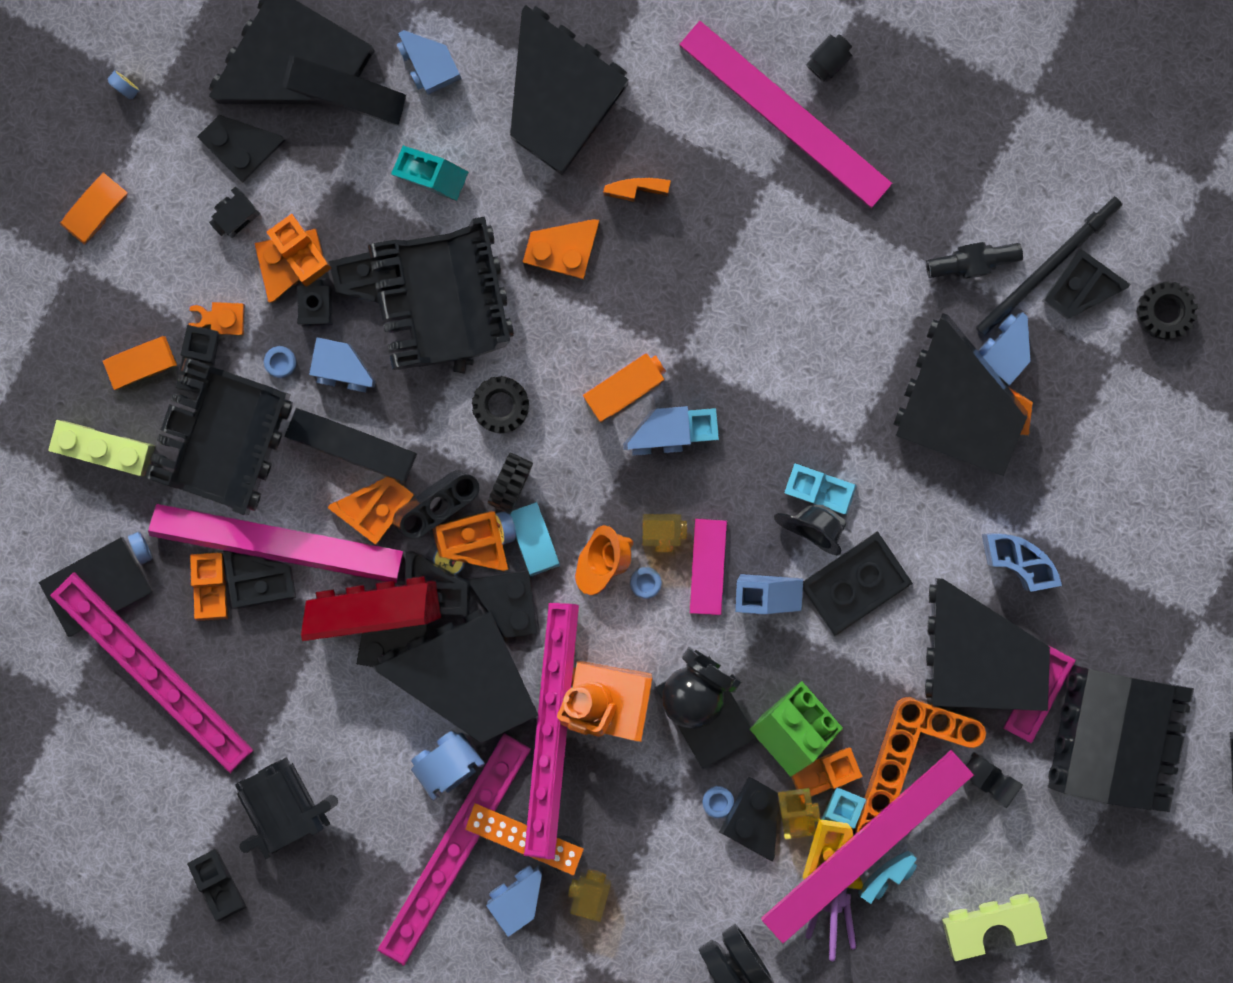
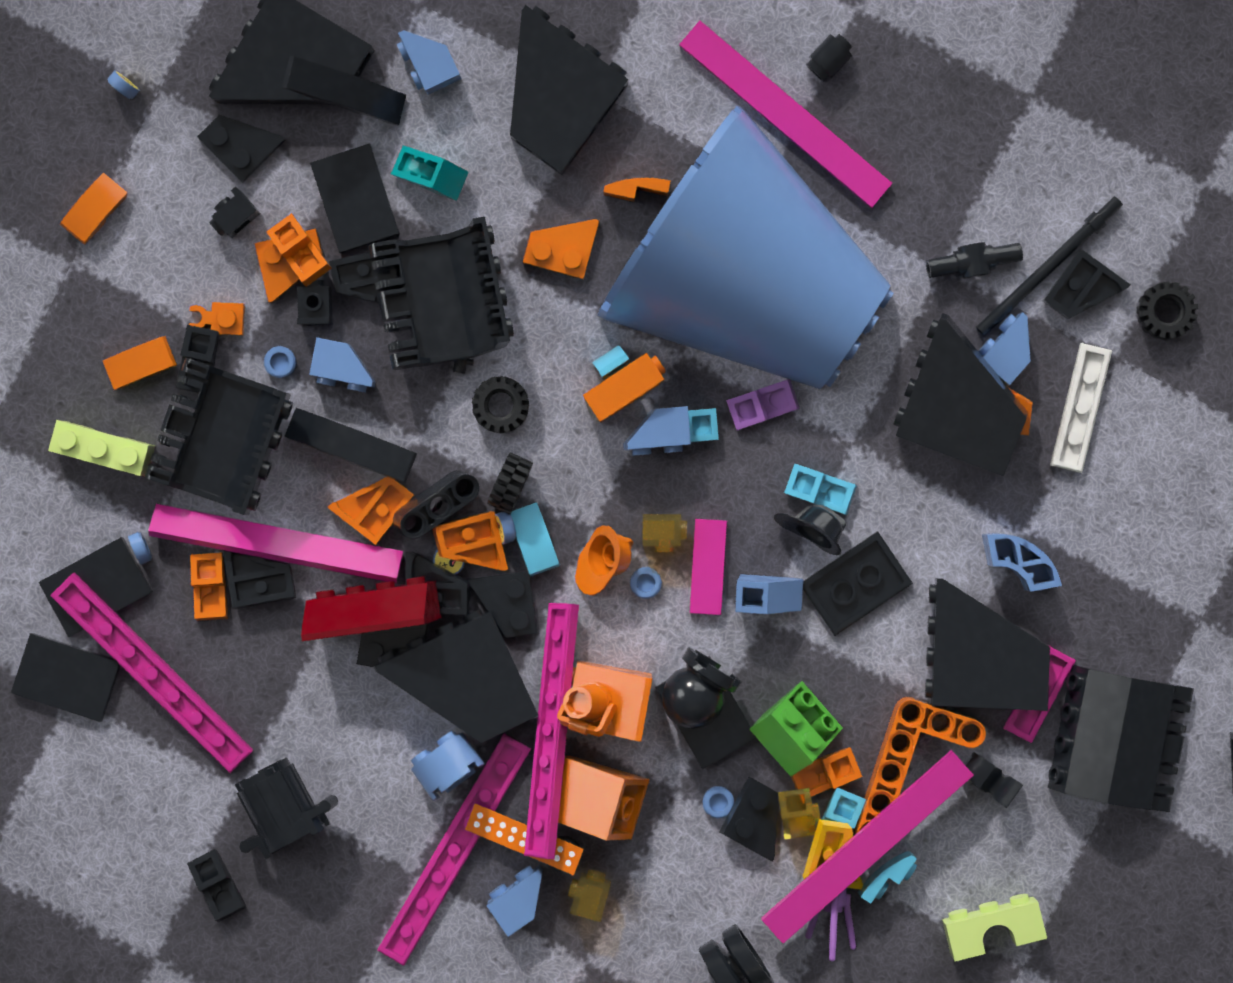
none -> black tile [11,633,121,722]
none -> black tile [310,143,400,254]
none -> orange slope [558,756,650,841]
none -> medium azure slope [592,345,631,380]
none -> medium blue cone [598,105,893,389]
none -> medium lavender slope [726,379,800,430]
none -> white tile [1050,343,1112,473]

